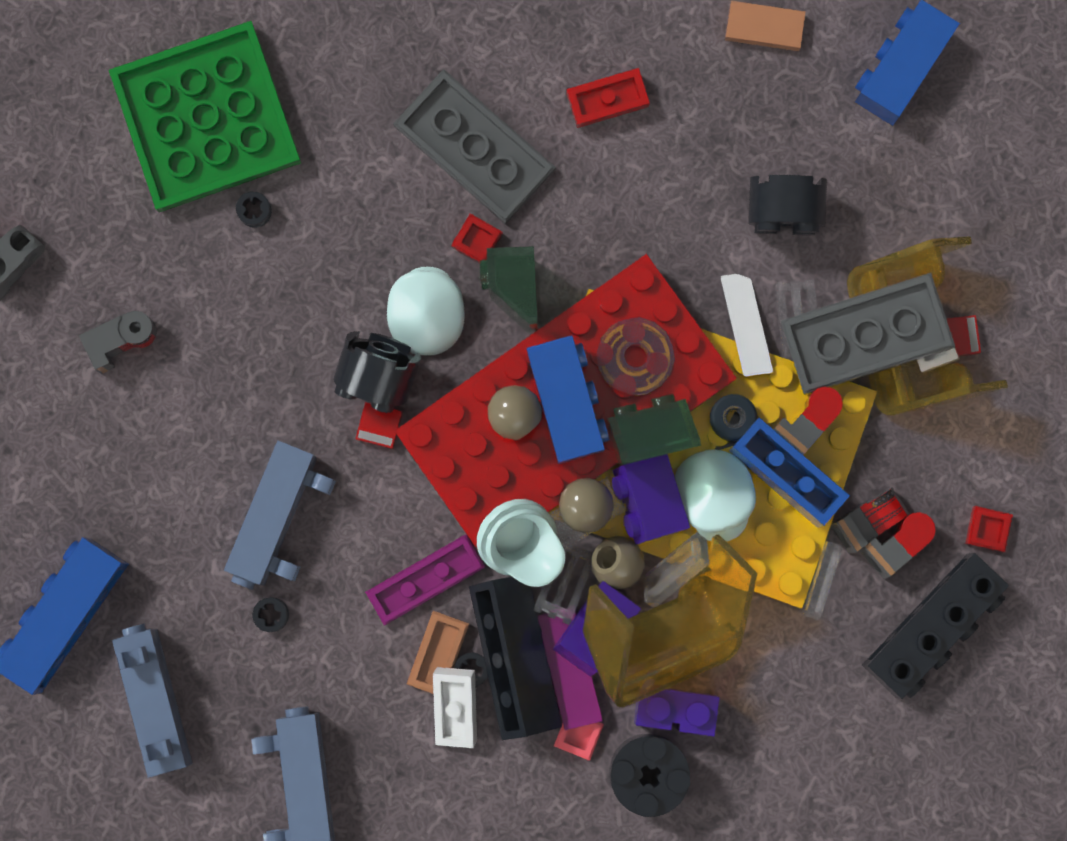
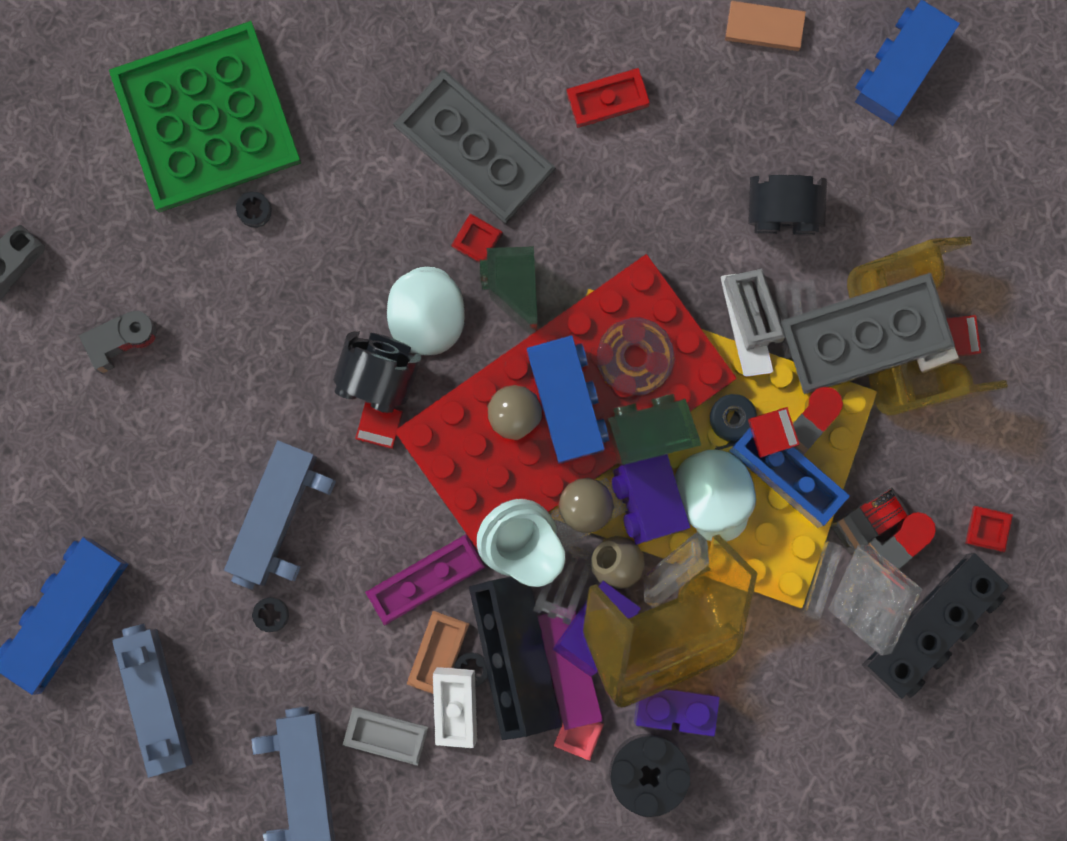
none -> light grey tile [343,707,428,766]
none -> light grey tile [724,269,785,350]
none -> red tile [748,407,800,458]
none -> clear plate [828,544,922,656]

